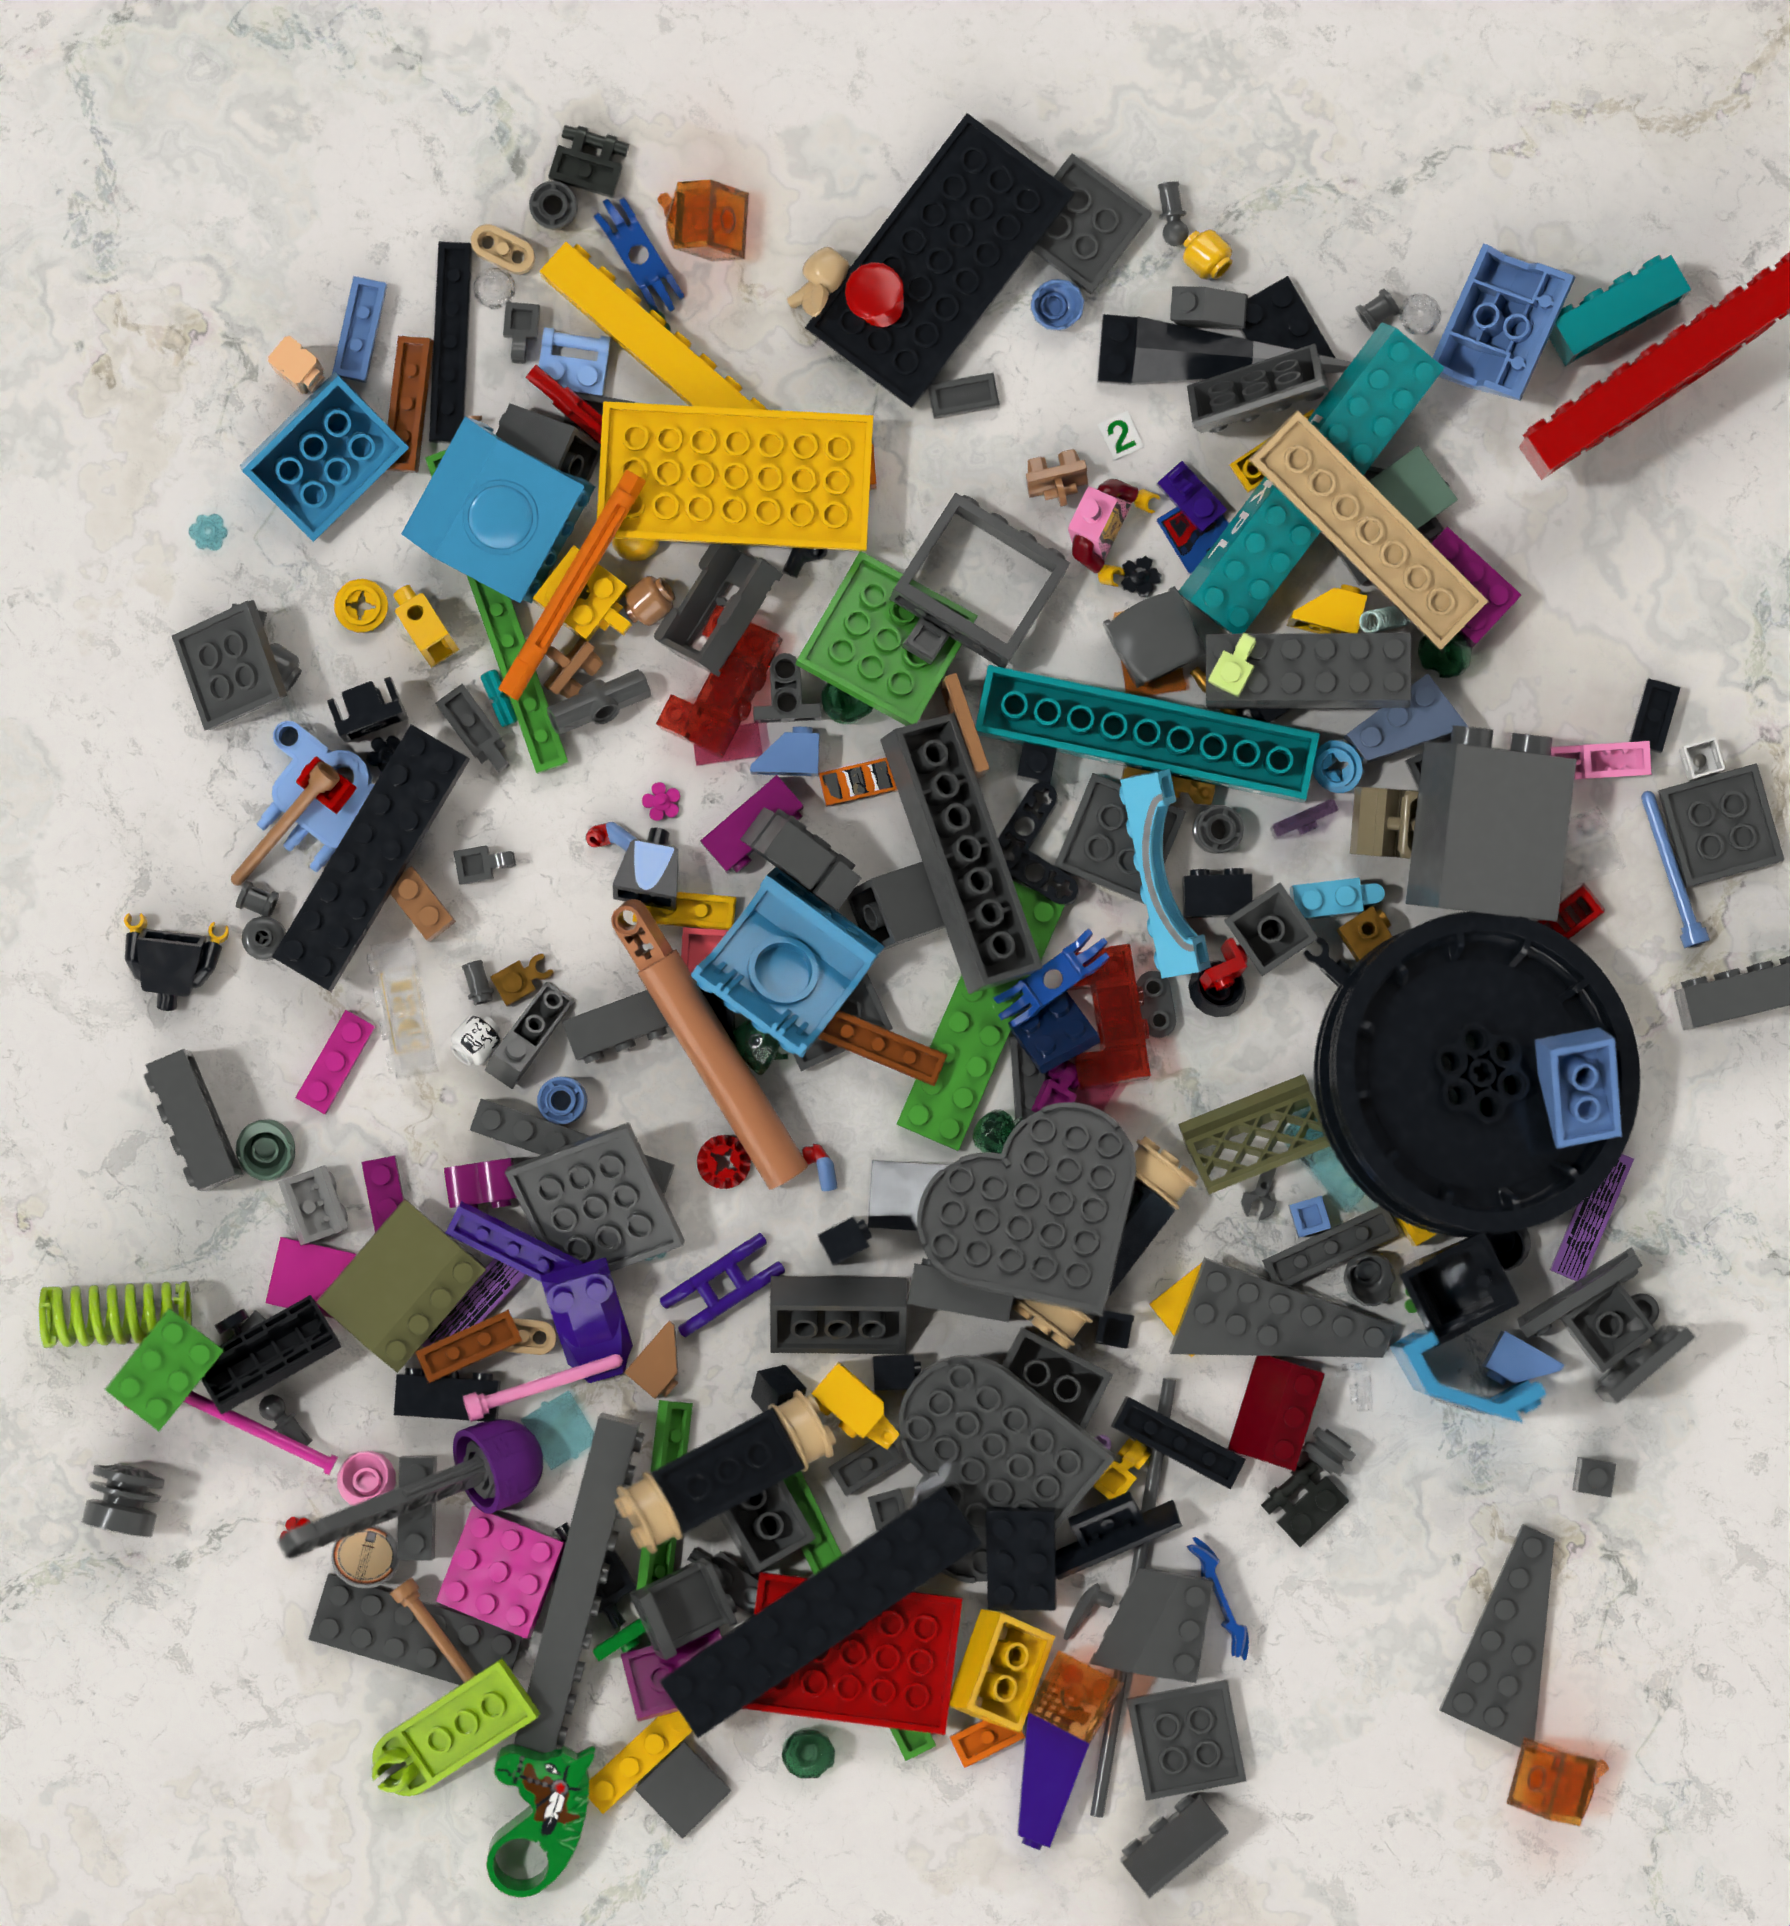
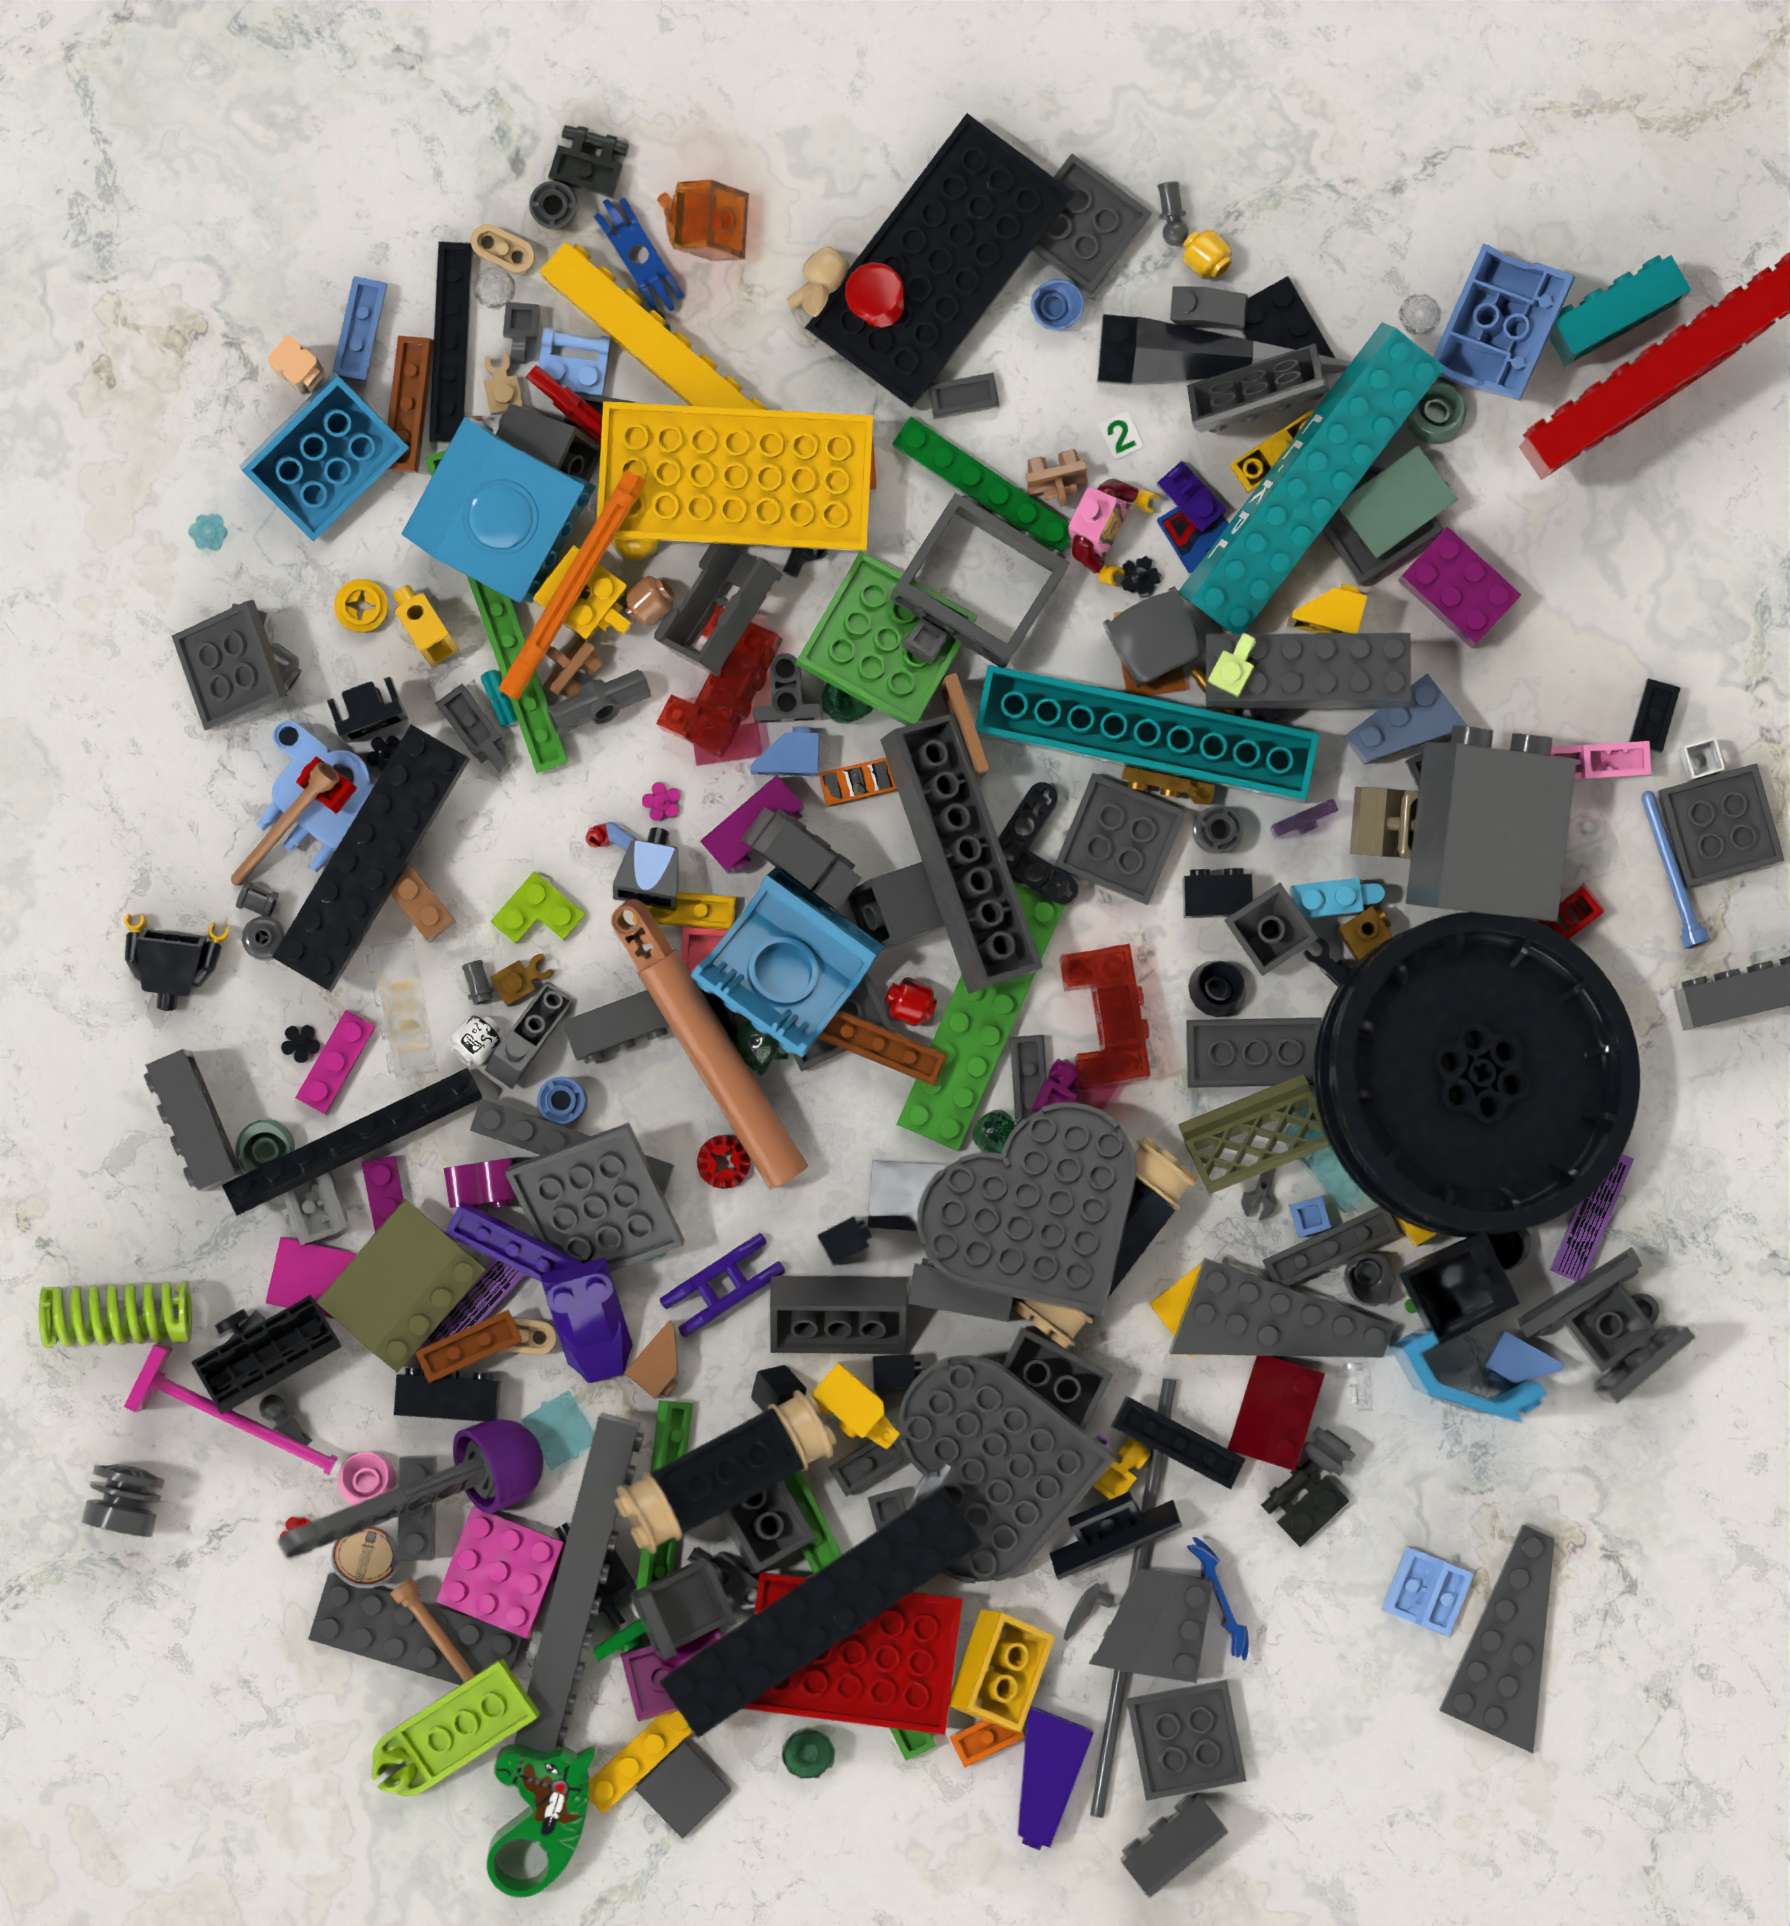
bright green plate [105,1308,224,1432] -> none
dark grey plate [453,845,516,885] -> none
bright pink piece [463,1354,623,1422] -> none
medium blue arm [802,1143,838,1191] -> none
black plate [986,1507,1057,1611] -> none
blue piece [994,928,1110,1028] -> none
dark blue plate [1008,991,1100,1074] -> none
black brick [1016,743,1057,784] -> none
clear orange slope [1028,1650,1125,1743] -> none
black panel [1094,1310,1134,1349] -> none
medium azure arch [1119,769,1211,978] -> none
dark grey plate [1136,971,1176,1038] -> none
red bracket [1199,937,1247,991] -> none
tan plate [1248,410,1488,650] -> none
dark azure gear [1313,739,1365,793] -> none
dark grey bush [1355,288,1400,332] -> none
light aqua piece [1359,605,1411,633] -> none
clear green hair [1418,631,1472,678] -> none
clear orange piece [1506,1738,1609,1826] -> none
medium blue slope [1535,1028,1622,1148] -> none
dark grey brick [1572,1457,1616,1497] -> none
none -> black plate [222,1068,483,1216]
none -> black plant [281,1025,320,1063]
none -> tan plate [484,353,524,416]
none -> lime plate [490,871,586,944]
none -> red head [885,977,937,1027]
none -> green plate [892,416,1071,553]
none -> dark grey tile [1186,1017,1322,1088]
none -> light blue slope [1381,1546,1474,1637]
none -> sand green piece [1406,383,1466,443]

